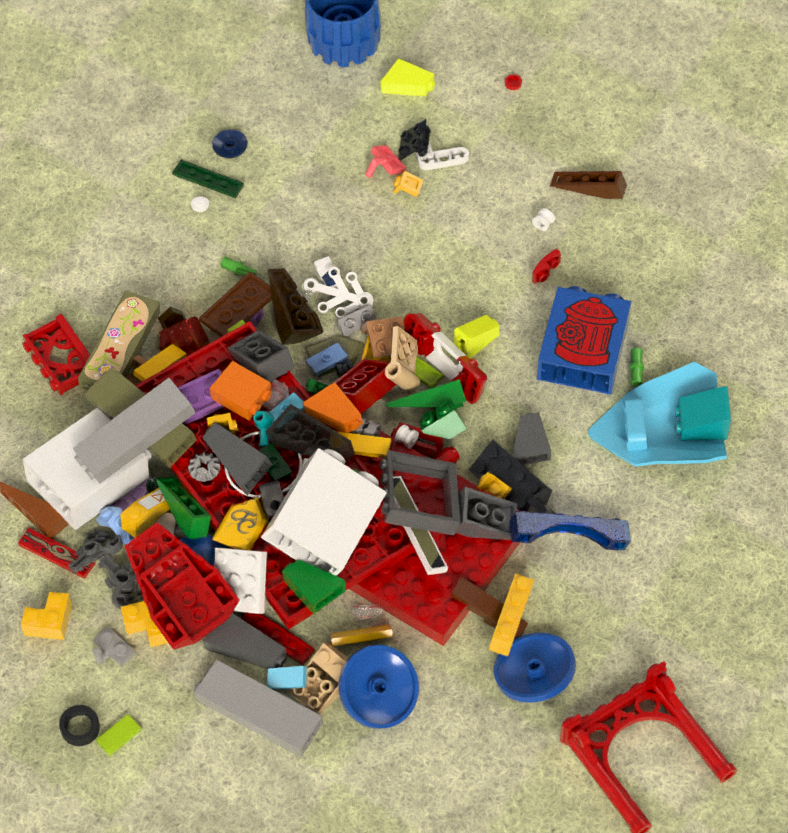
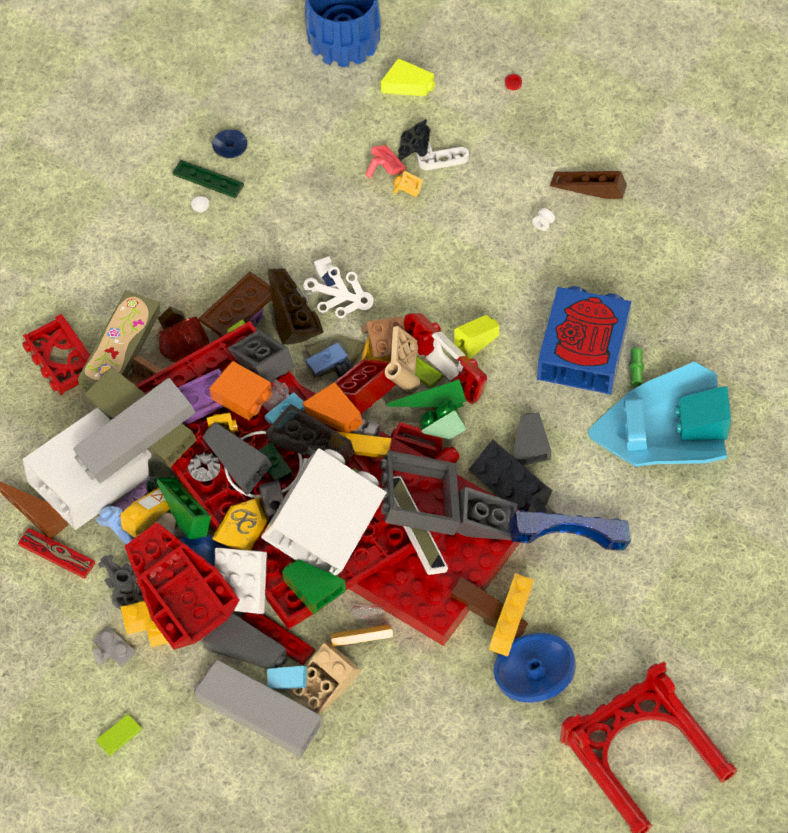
yellow brick [21,592,72,640] -> none
black tyre [59,705,100,746] -> none
dark grey animal [68,530,123,573] -> none
yellow tile [133,344,187,381] -> none
bright green axle [221,257,257,276] -> none
teal bar [253,411,274,448] -> none
green hinge [306,378,329,394] -> none
light grey hinge [337,304,377,337] -> none
blue dish [338,645,419,729] -> none
white wheel [395,425,419,449] -> none
yellow bracket [477,472,512,499] -> none
red slope [532,248,561,284] -> none

